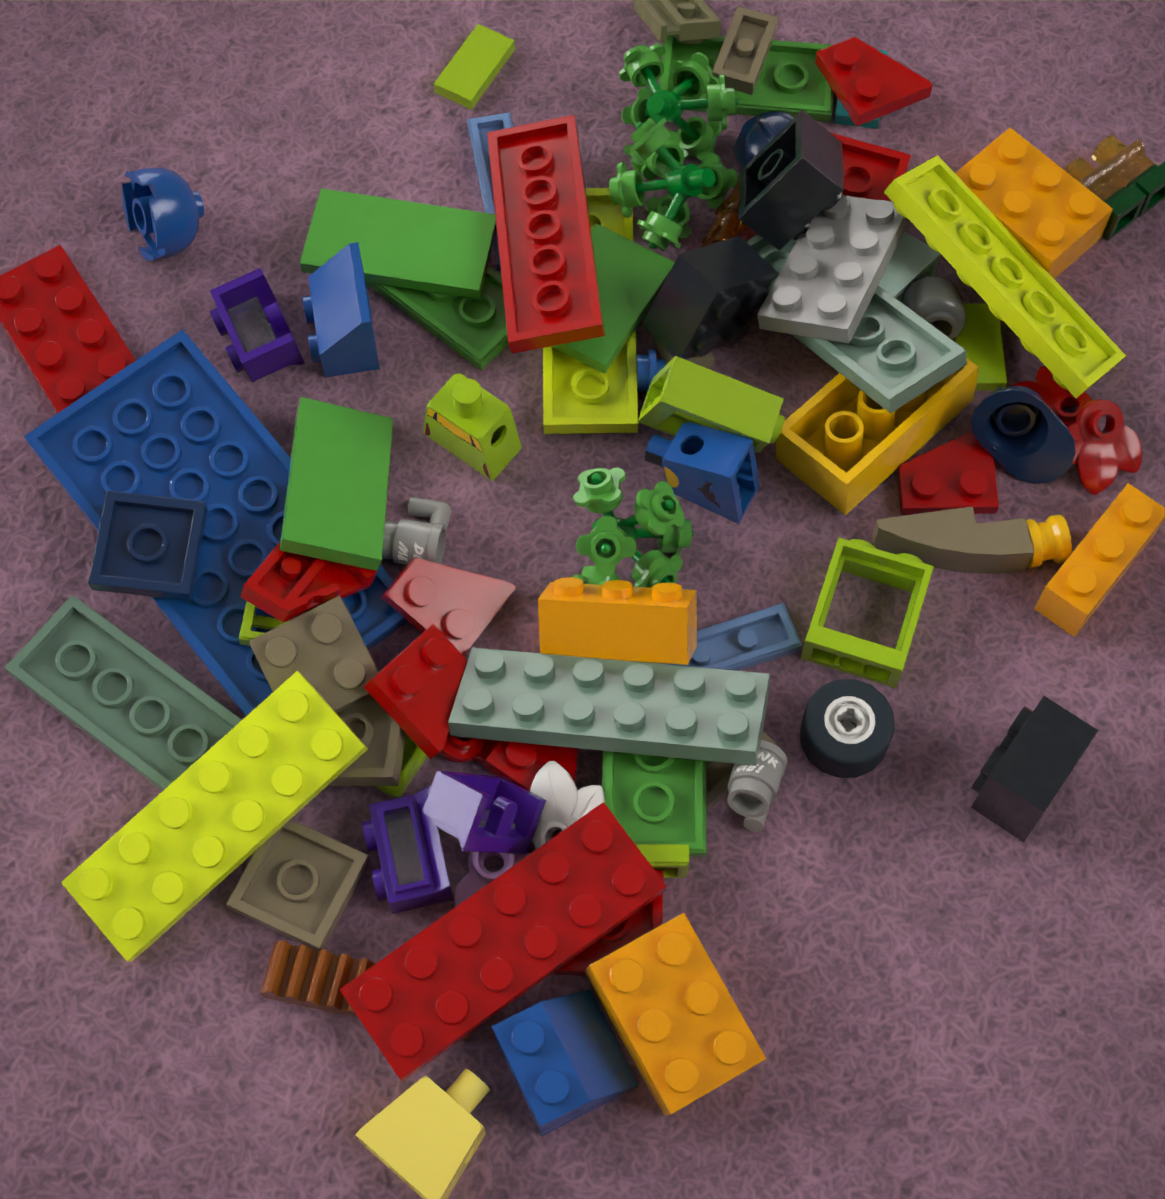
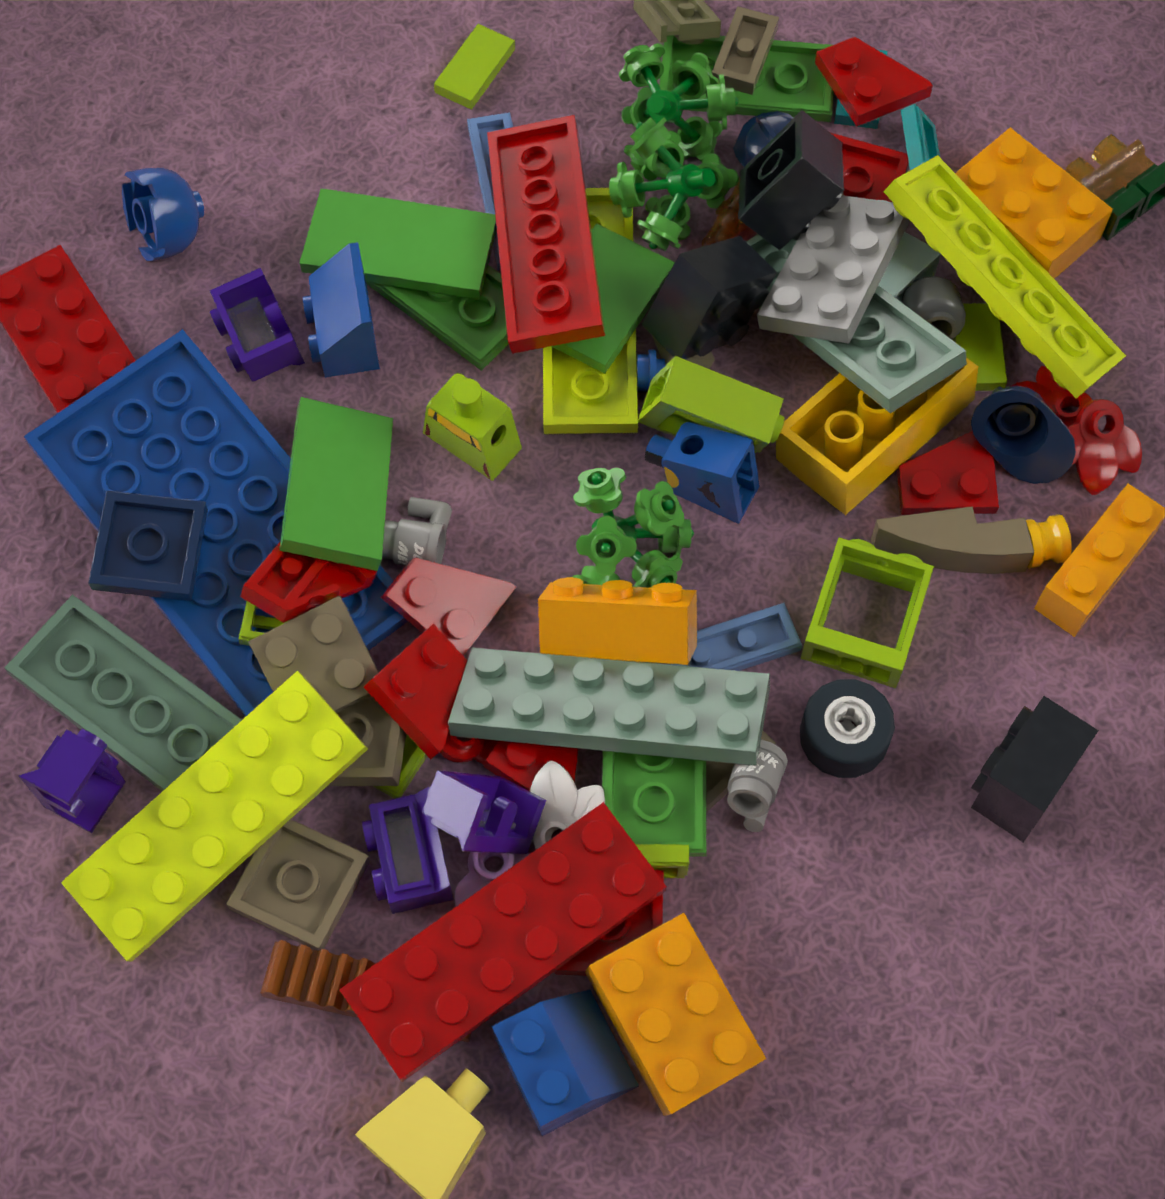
none -> dark purple window [19,729,126,833]
none -> teal tile [901,104,940,170]

